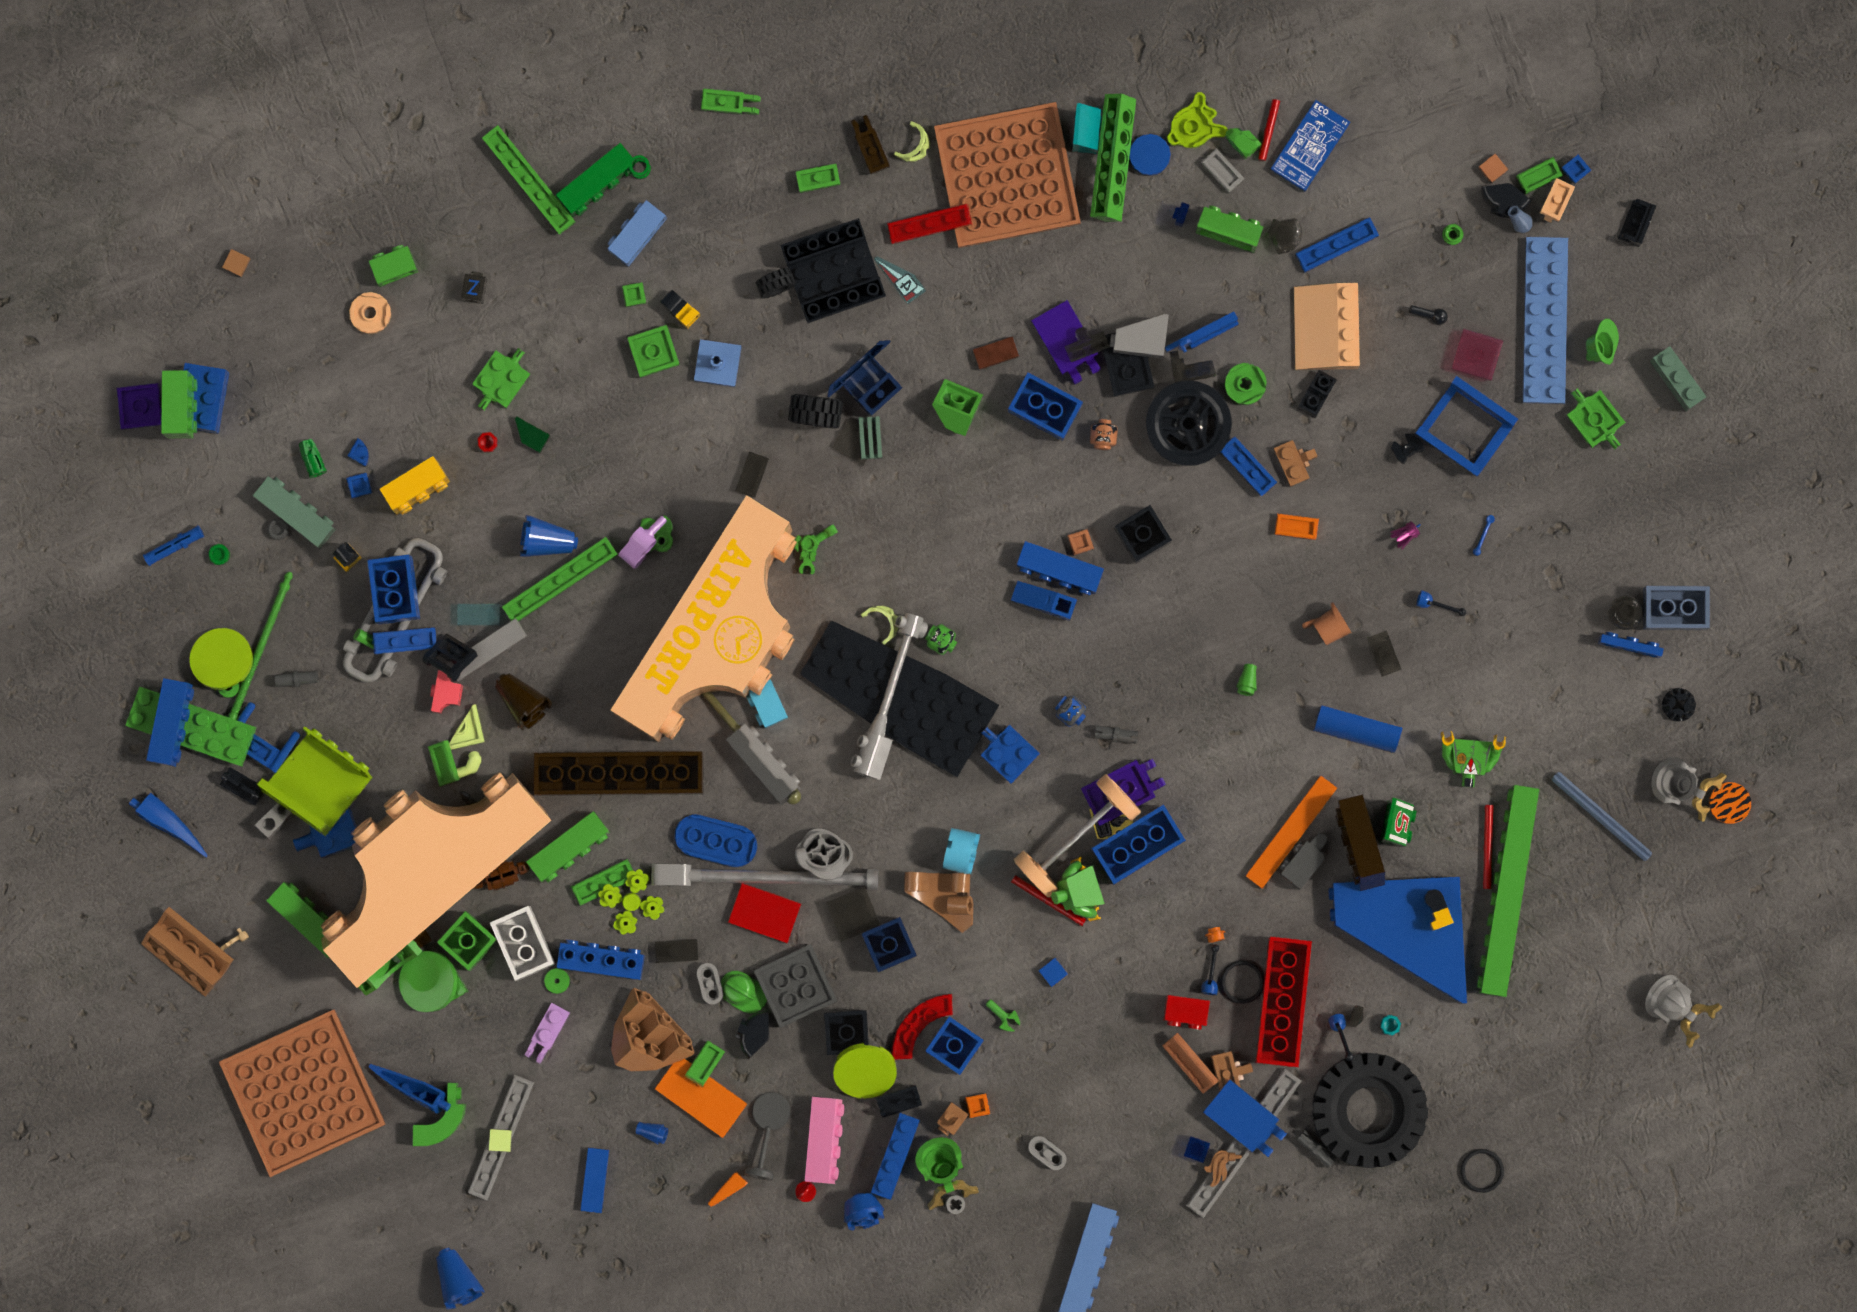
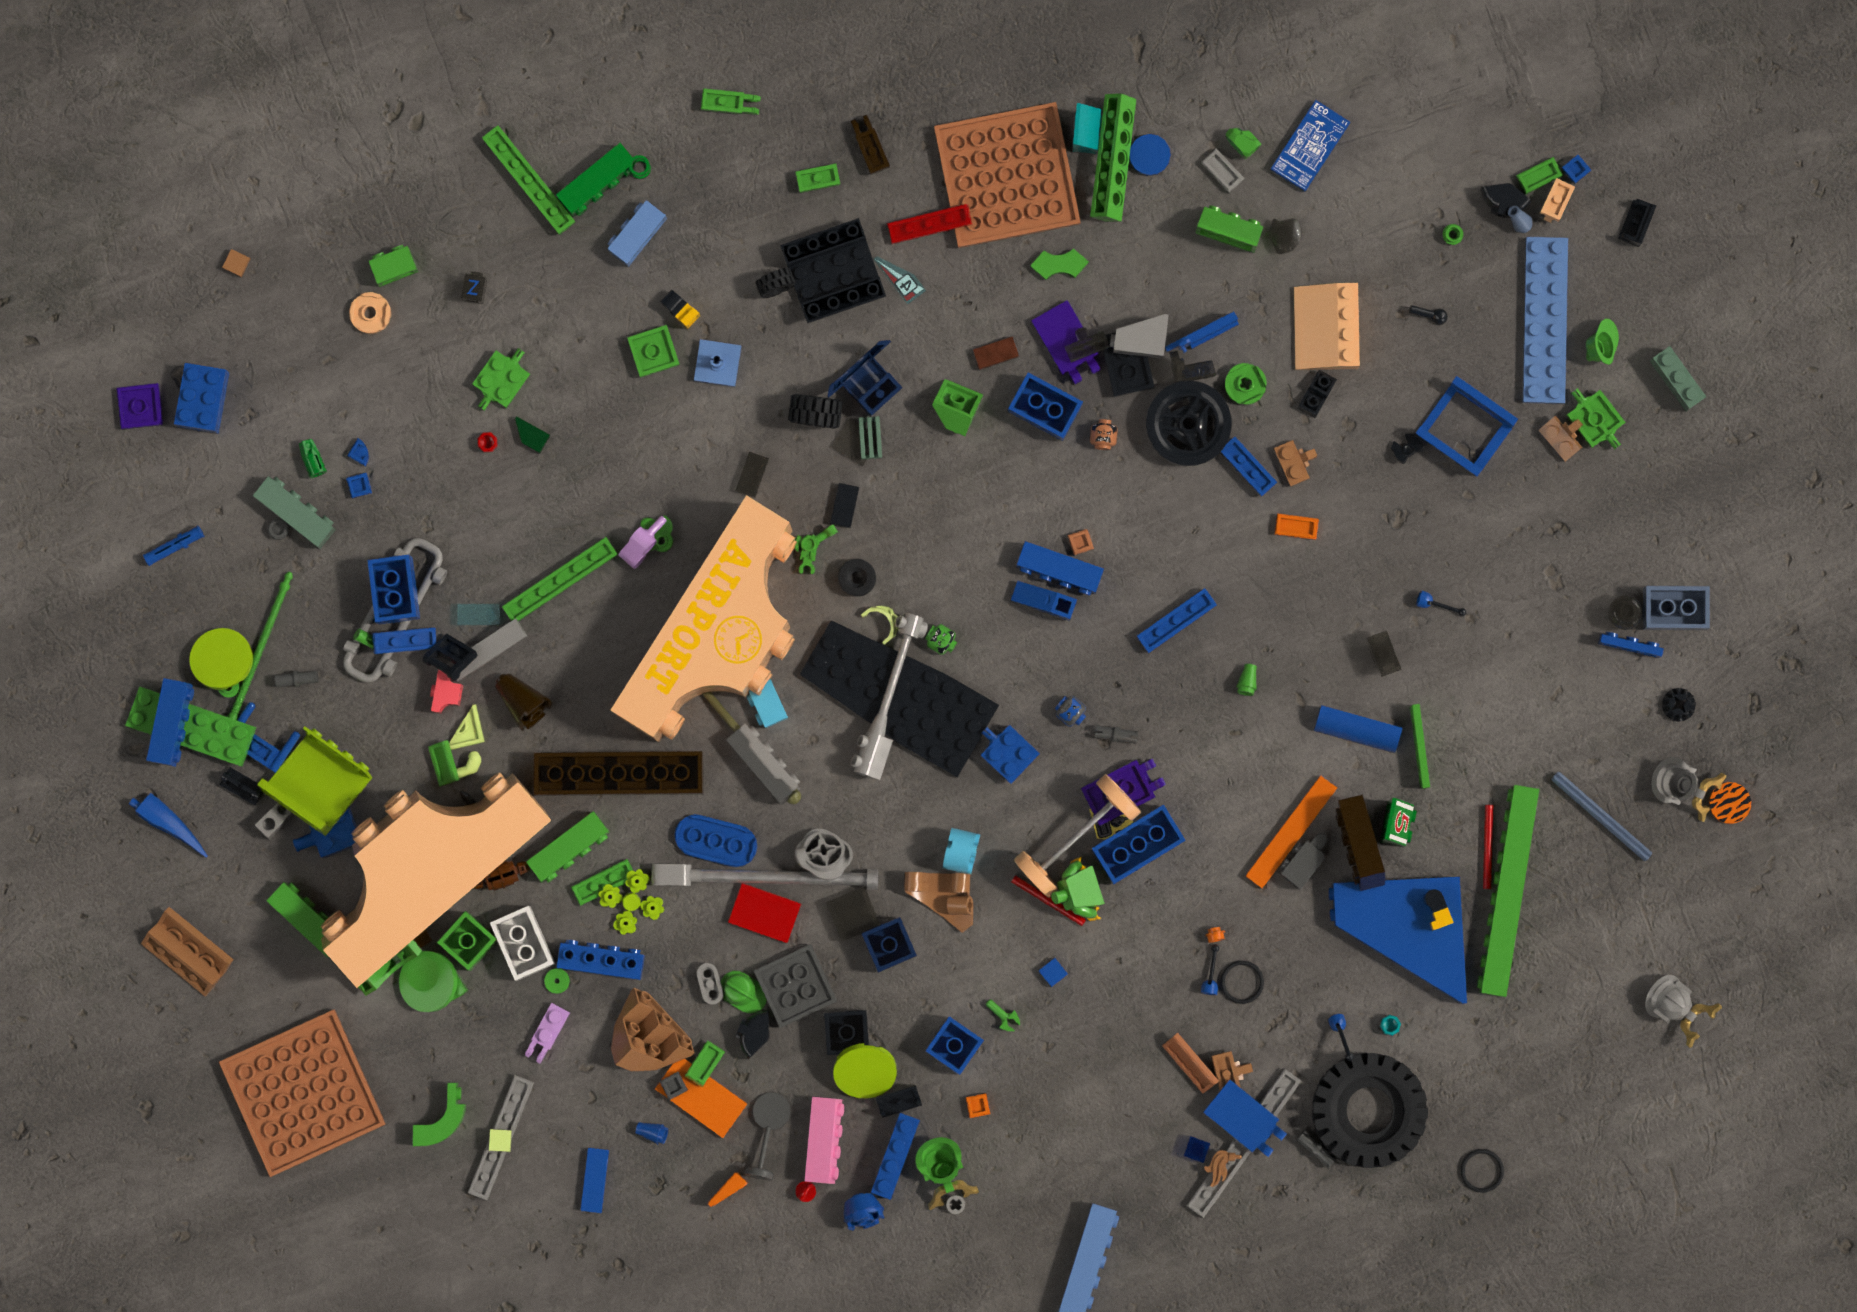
bright green brick [161,371,197,439] -> none
green tile [208,544,230,565] -> none
tan piece [220,928,249,951] -> none
black leg [333,542,362,572] -> none
blue piece [368,1064,451,1114] -> none
yellow brick [380,456,450,515] -> none
blue cone [436,1248,485,1310] -> none
blue cone [520,515,578,557] -> none
bright green tile [622,282,647,307] -> none
clear smoke tile [655,939,699,963] -> none
red tile [891,994,953,1060] -> none
yellowish green helmet [894,121,930,162] -> none
medium nougat brick [937,1102,969,1136] -> none
light grey plate [1028,1136,1067,1170] -> none
black brick [1114,505,1172,564] -> none
red piece [1163,995,1210,1030] -> none
lime tile [1167,92,1228,148] -> none
clear blue plate [1172,202,1190,227] -> none
red brick [1255,936,1312,1067] -> none
red bar [1258,99,1280,161] -> none
blue tile [1295,217,1379,273] -> none
nougat hat [1302,602,1352,645] -> none
clear smoke tile [1348,1005,1364,1027] -> none
flat silver piece [1390,521,1421,550] -> none
bright green torso [1440,731,1506,788] -> none
clear pink plate [1451,329,1503,381] -> none
blue hinge [1473,515,1495,556] -> none
nougat tile [1478,154,1508,184] -> none
none -> dark grey tile [659,1072,688,1100]
none -> black tile [830,483,859,528]
none -> black tyre [838,559,876,597]
none -> bright green tile [1030,248,1089,280]
none -> blue plate [1136,588,1217,654]
none -> bright green tile [1410,704,1430,789]
none -> medium nougat hinge [1539,416,1583,462]

